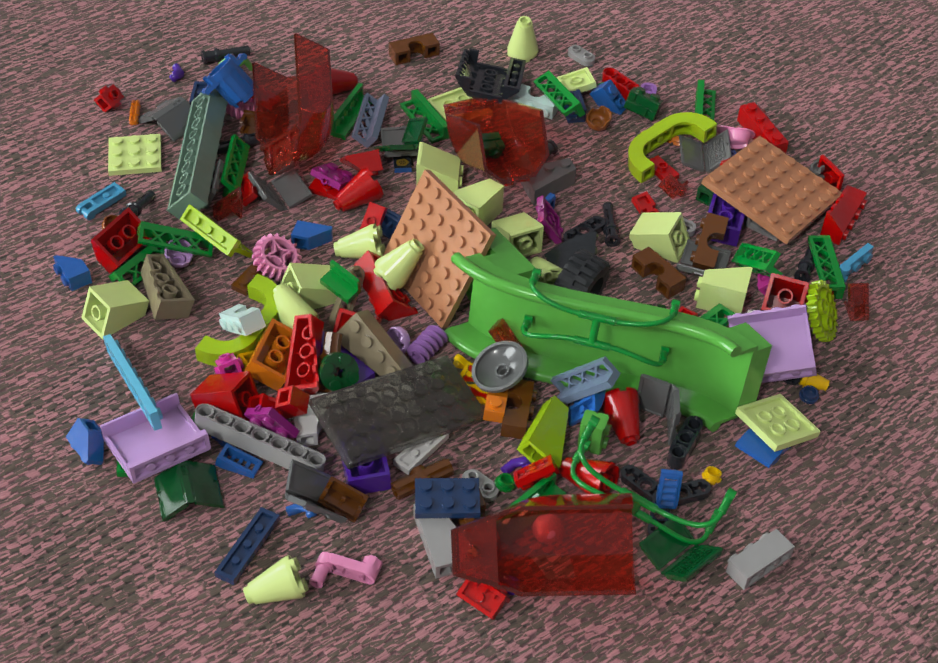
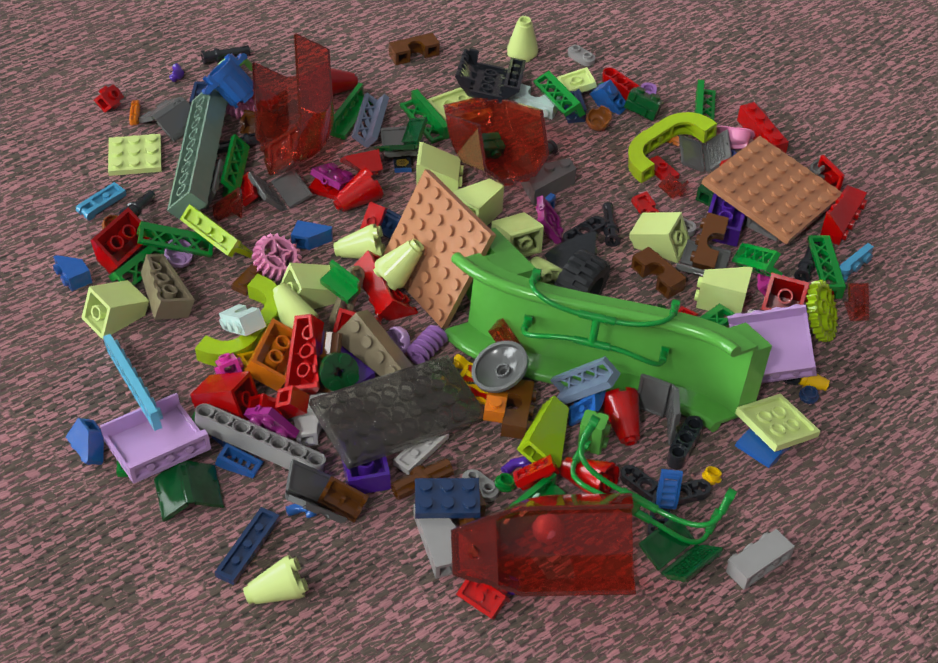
bright pink beam [309,552,383,588] -> none

